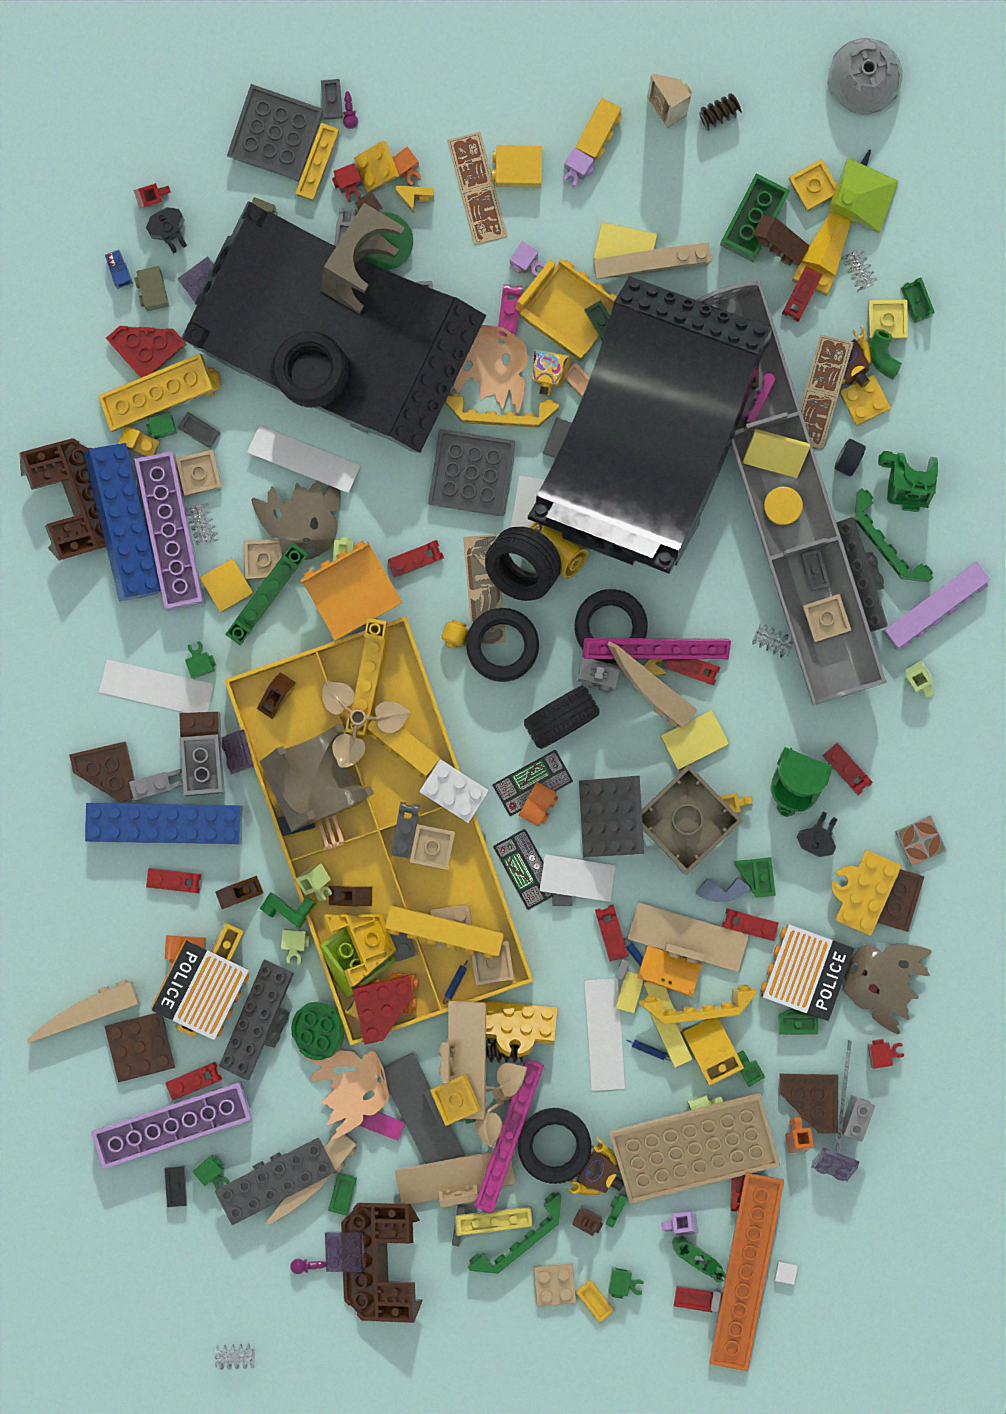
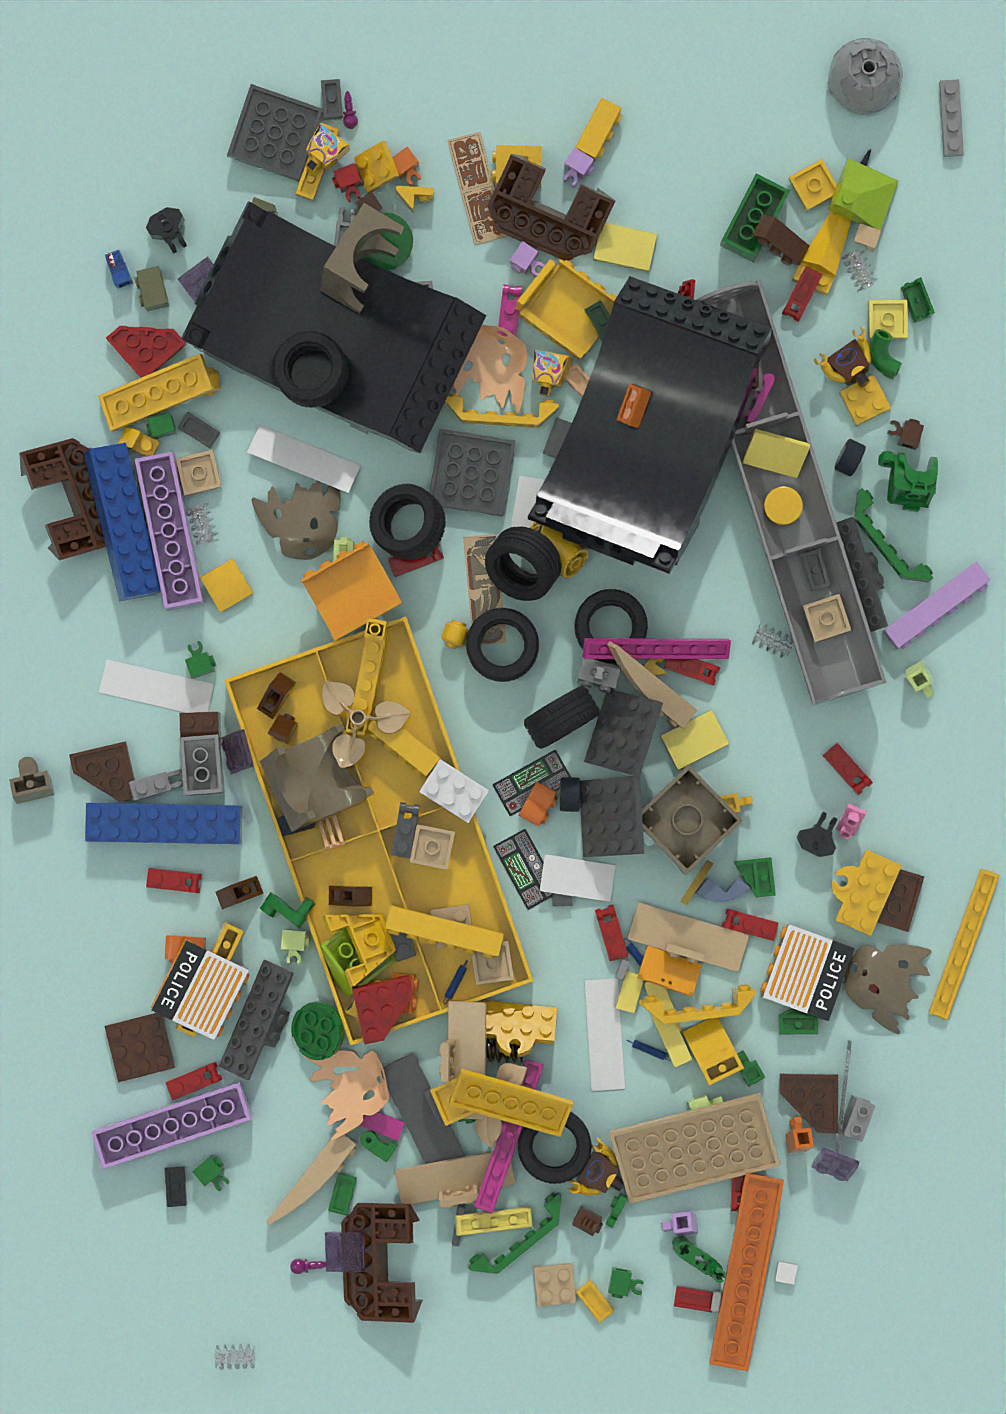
tan slope [27,980,140,1043] -> none
red brick [133,183,171,209] -> none
dark grey bracket [215,1138,336,1225] -> none
green slope [225,542,309,646] -> none
tan plate [244,539,283,580] -> none
yellowish green brick [296,863,332,902] -> none
tan slope [593,243,712,279] -> none
tan slope [647,74,692,128] -> none
dark brown piece [699,93,742,131] -> none
green animal [770,747,833,817] -> none
sticker [800,335,854,449] -> none
red brick [868,1039,904,1069] -> none
tile [895,816,947,867] -> none
none -> dark tan brick [9,757,54,804]
none -> reddish brown slope [268,713,298,744]
none -> torso [305,123,350,173]
none -> green leg [360,1131,398,1162]
none -> black tyre [369,484,446,560]
none -> yellow plate [449,1068,573,1137]
none -> reddish brown slope [487,154,616,261]
none -> black wheel [560,777,580,812]
none -> dark grey plate [584,690,663,777]
none -> orange slope [617,384,651,428]
none -> red slope [678,279,696,299]
none -> yellow sticker [680,860,714,905]
none -> bright pink hips [836,804,867,840]
none -> tan panel [854,223,881,253]
none -> reddish brown brick [887,419,924,450]
none -> yellow tile [928,869,1000,1020]
none -> light grey plate [939,79,964,157]

